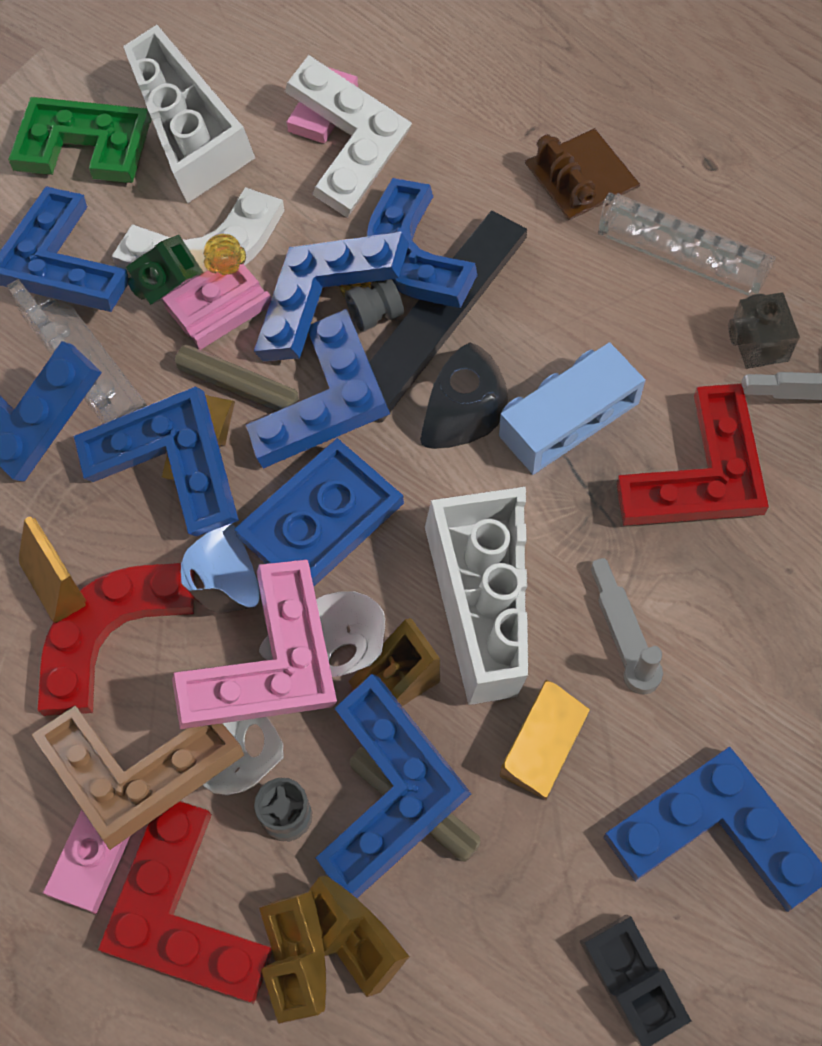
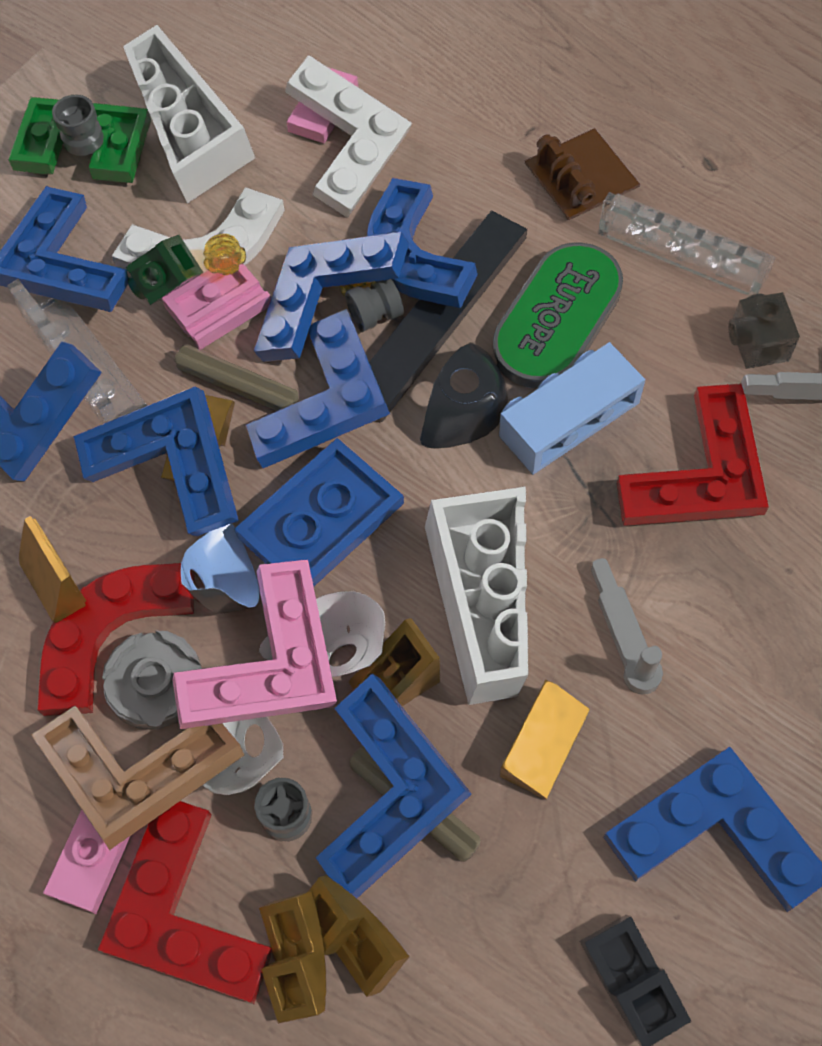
none -> dark grey wheel [52,94,104,156]
none -> light grey tile [102,631,202,730]
none -> green tile [493,242,623,388]

